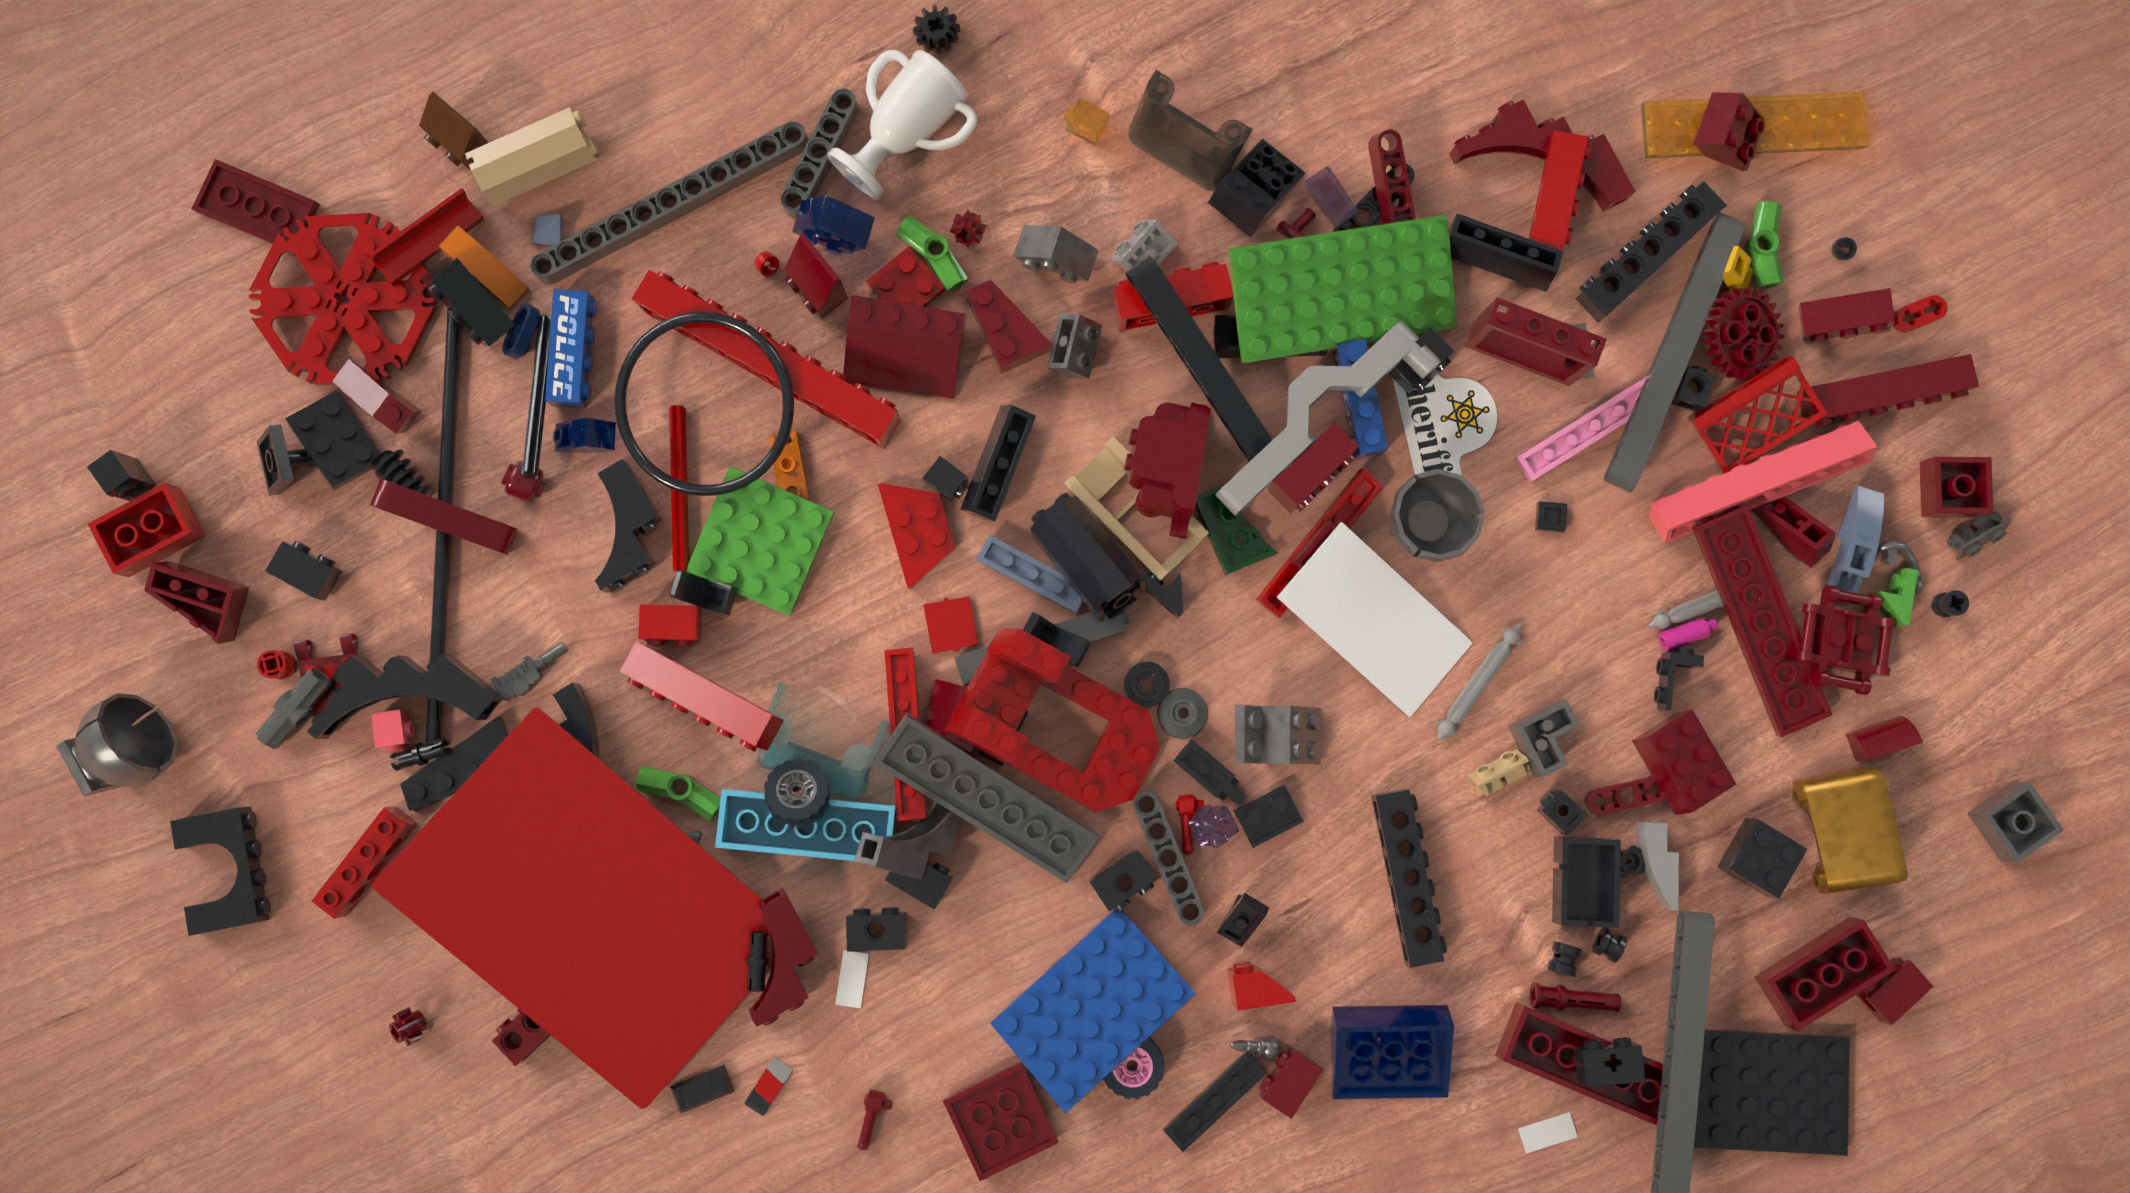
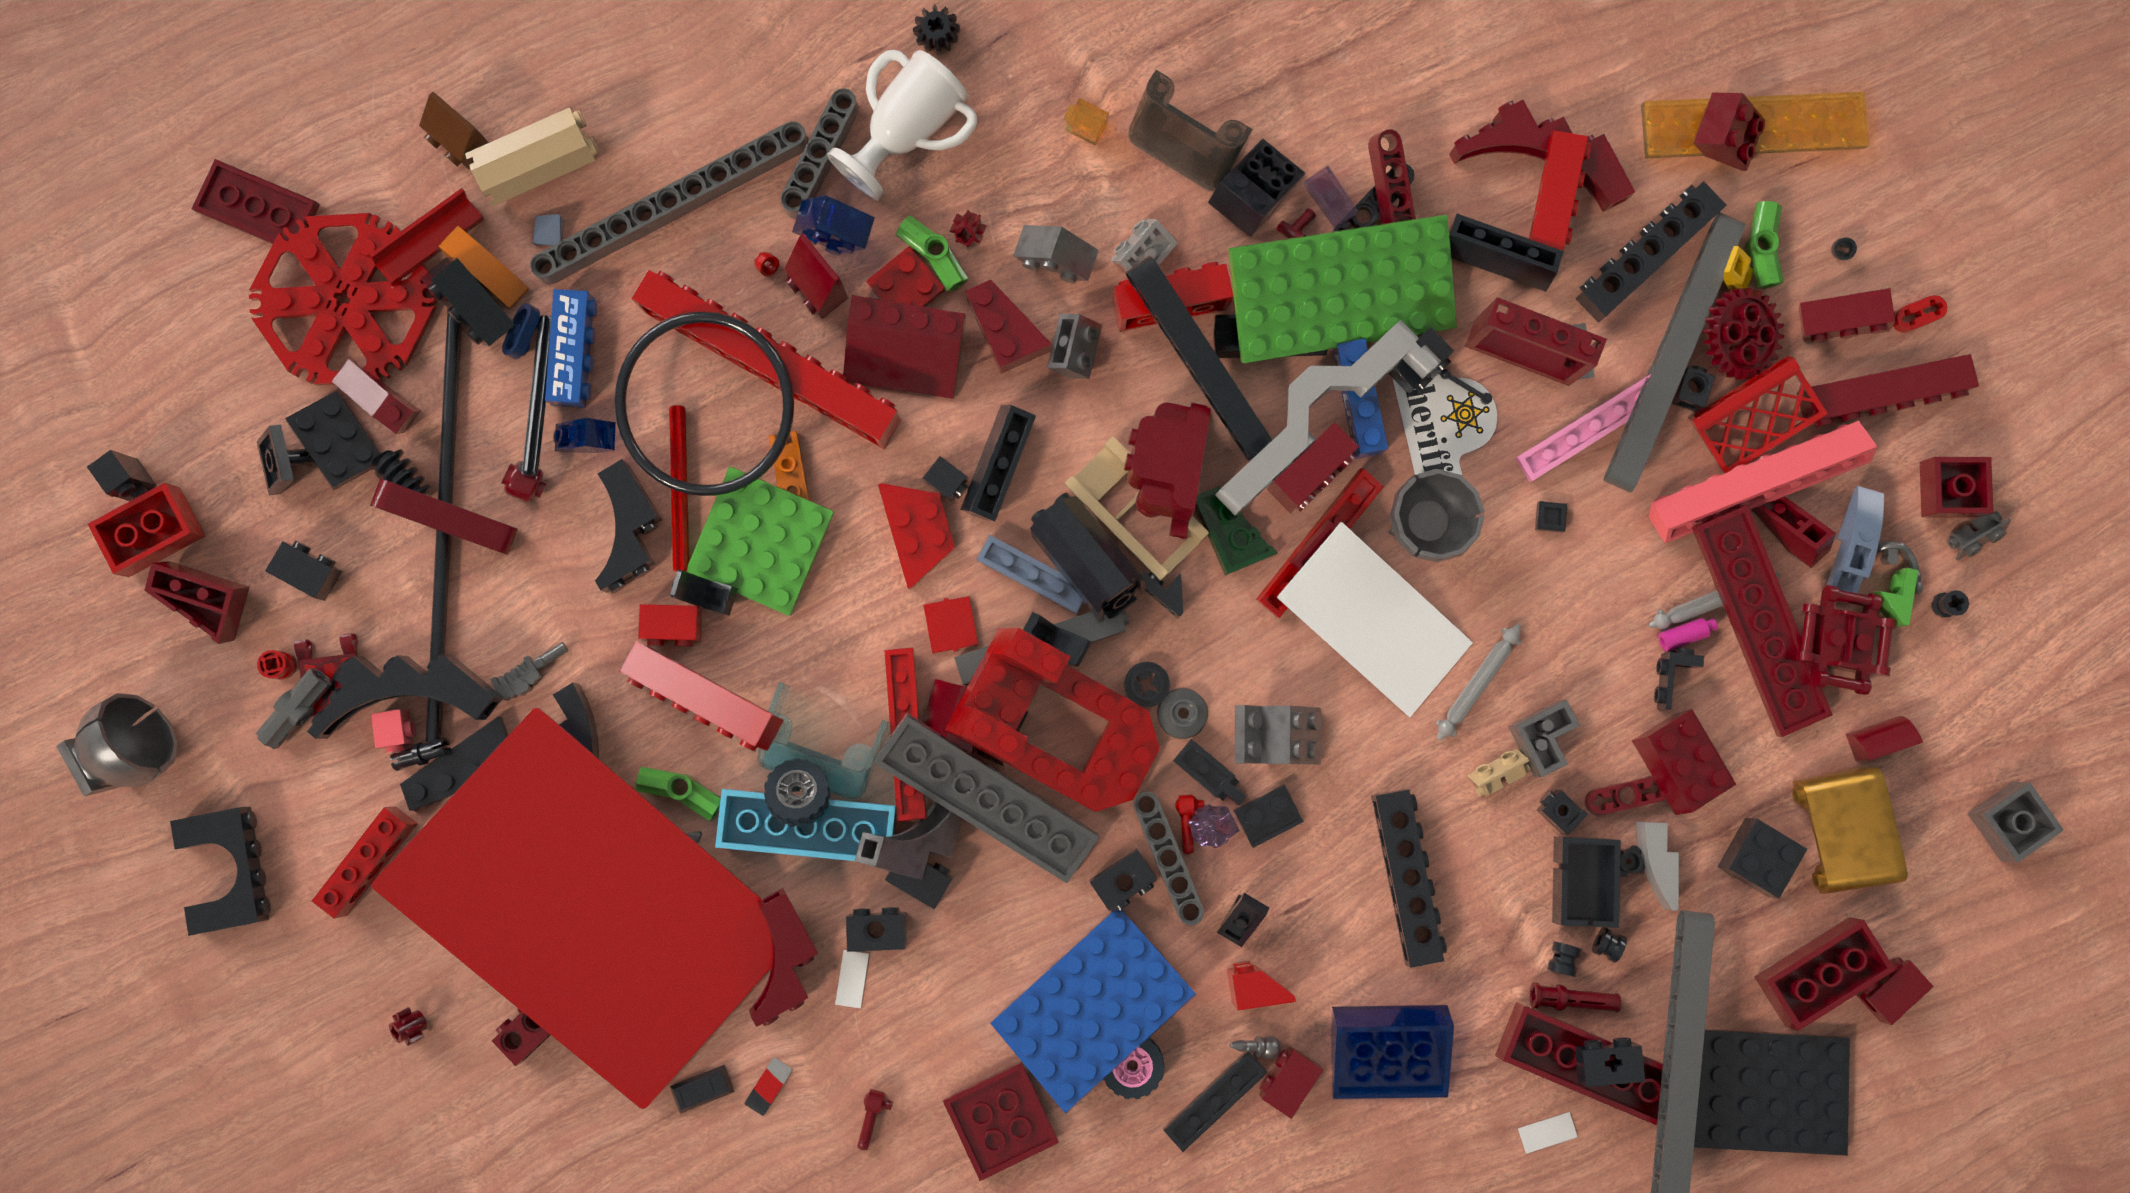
black pin [745,930,769,992] -> none
none -> black hinge [1440,369,1492,405]

